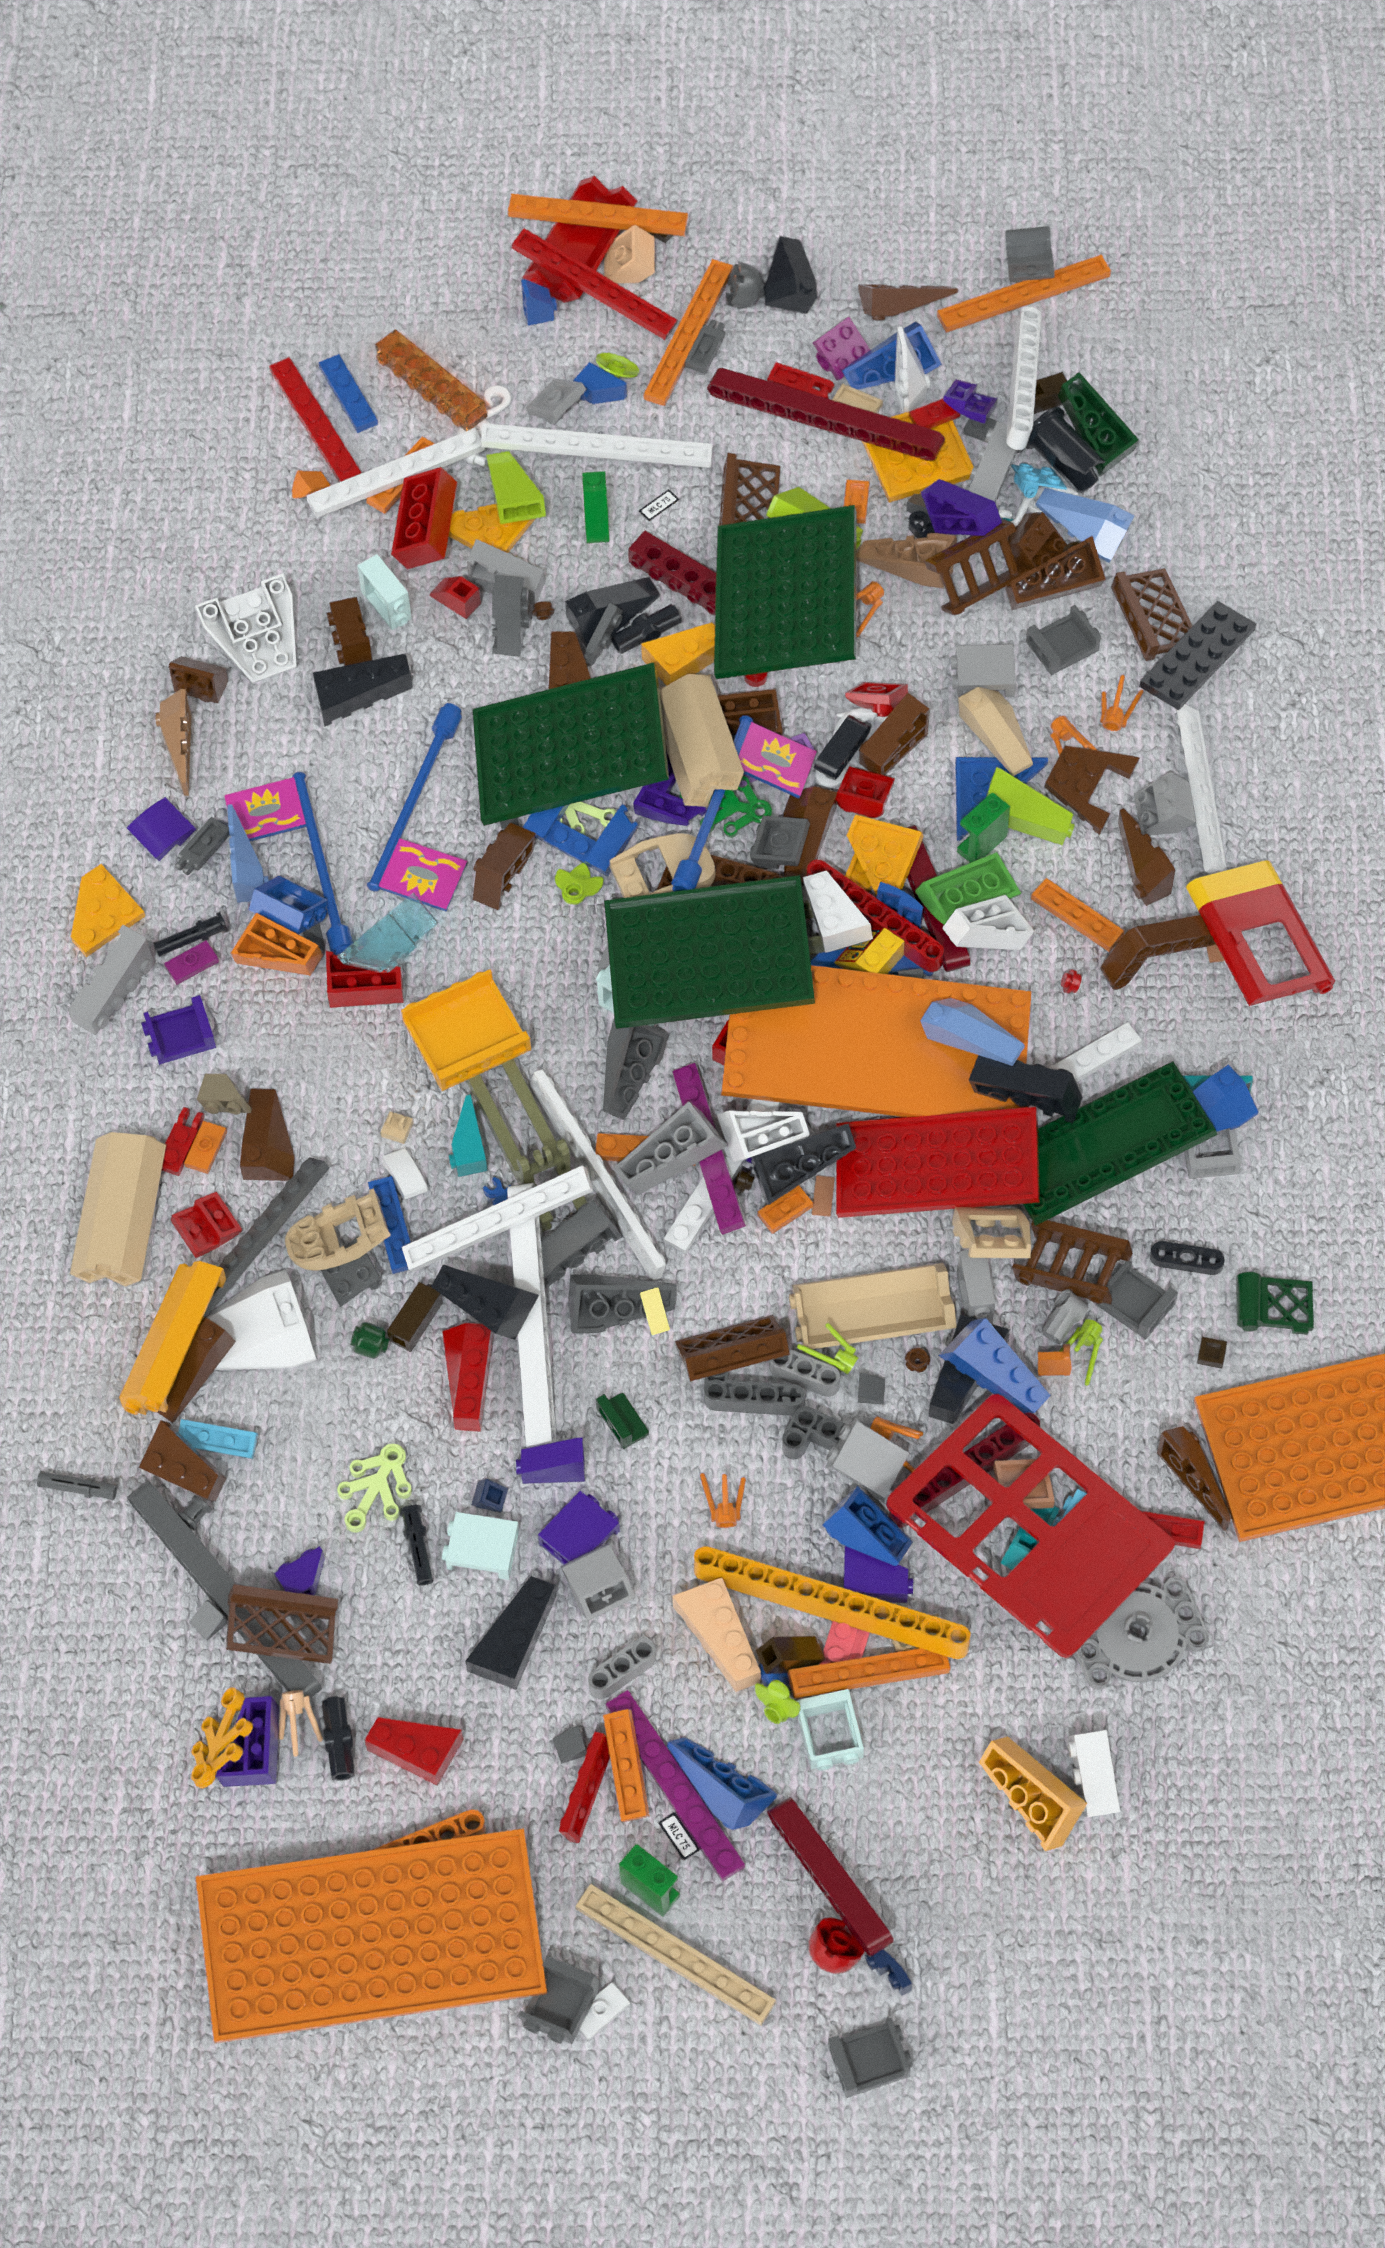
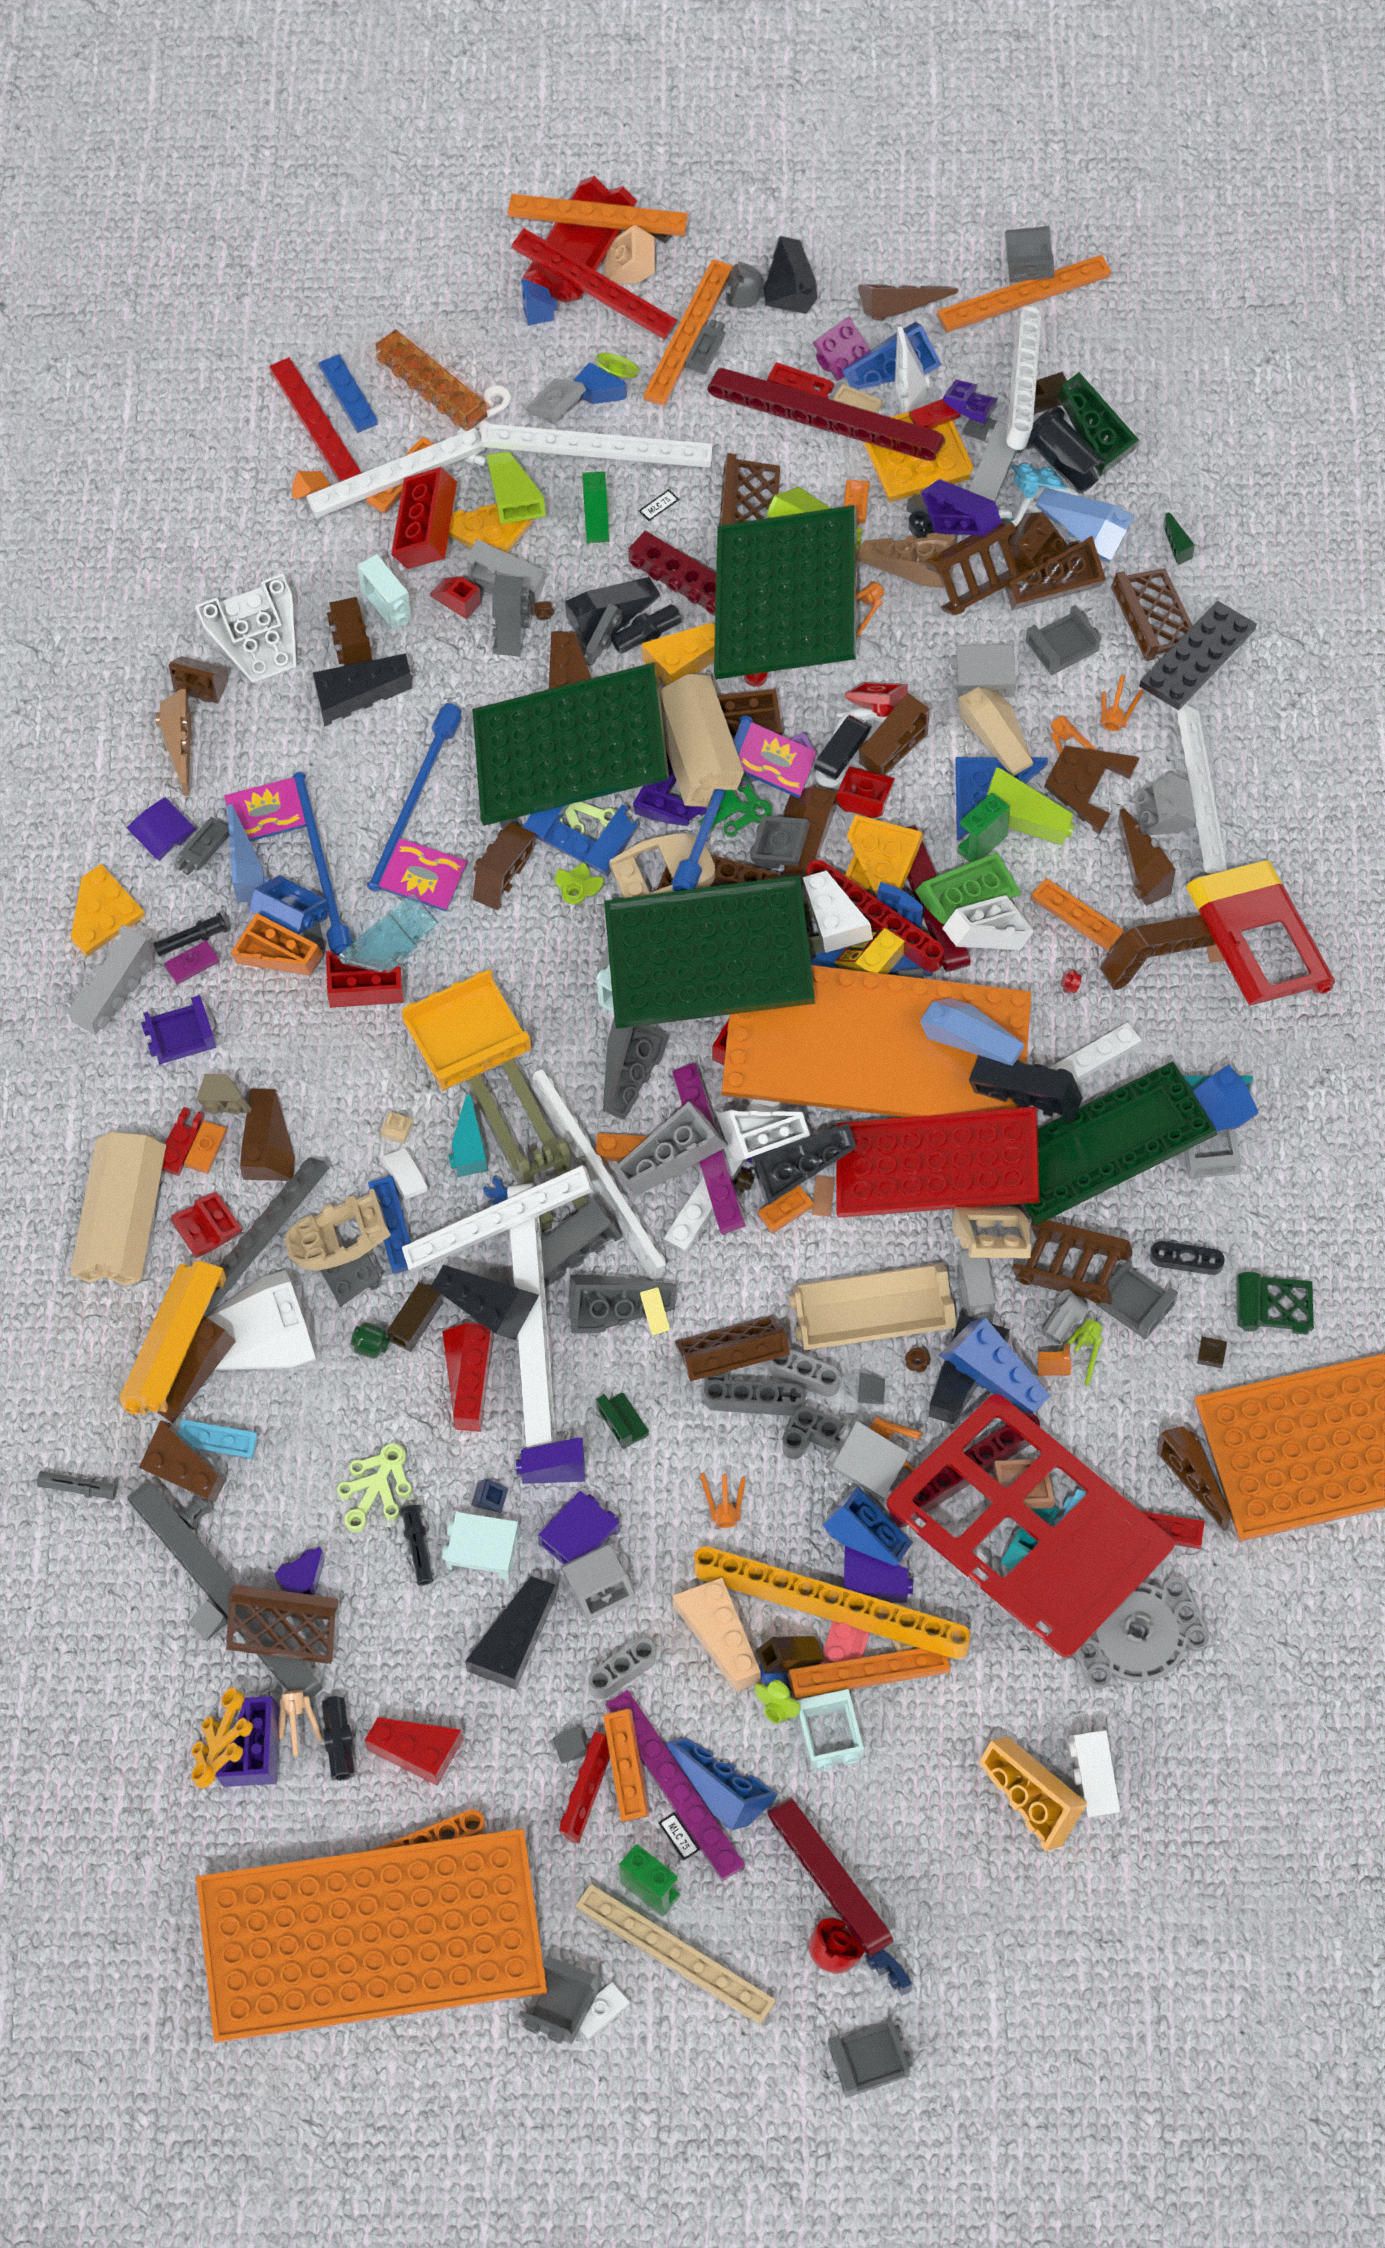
lime plant [797,1323,859,1375] -> none
none -> dark green slope [1163,512,1195,565]

